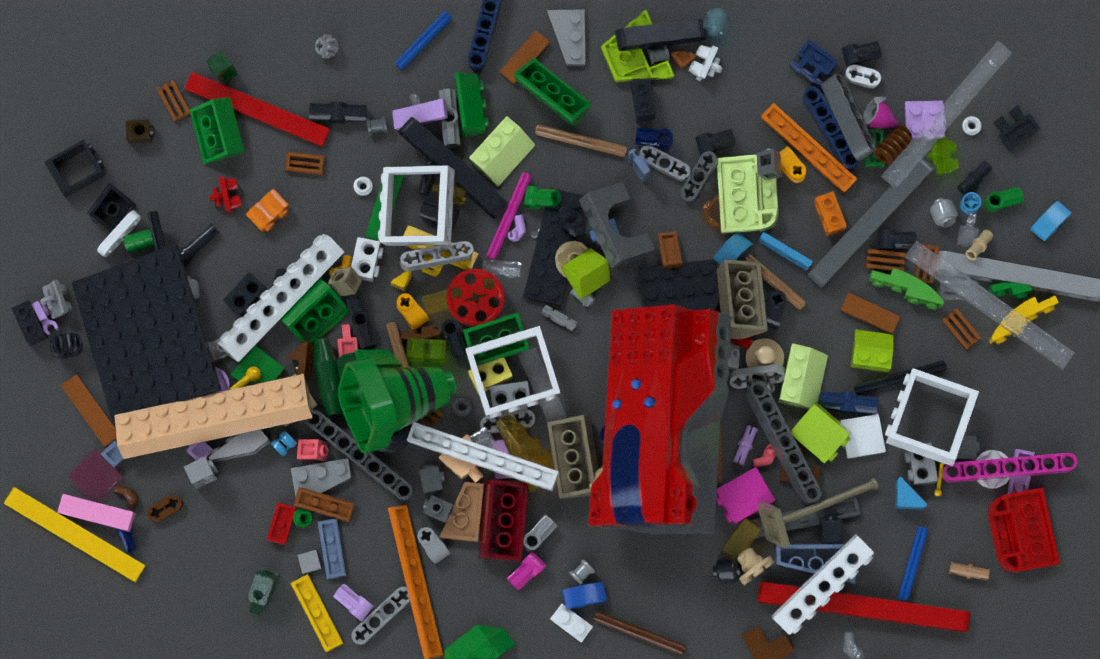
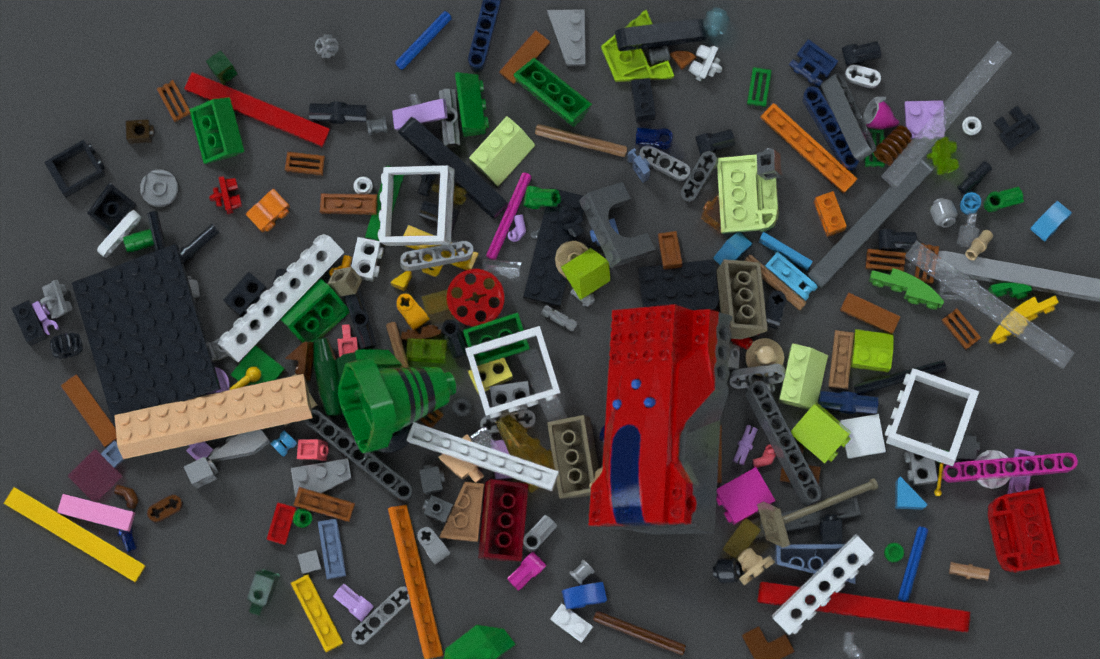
light orange piece [779,146,806,183] -> none
none -> light grey tile [140,169,178,207]
none -> dark orange tile [320,194,378,215]
none -> green tile [747,67,772,108]
none -> medium azure plate [765,252,818,301]
none -> medium nougat tile [828,330,854,390]
none -> green tile [884,543,904,563]

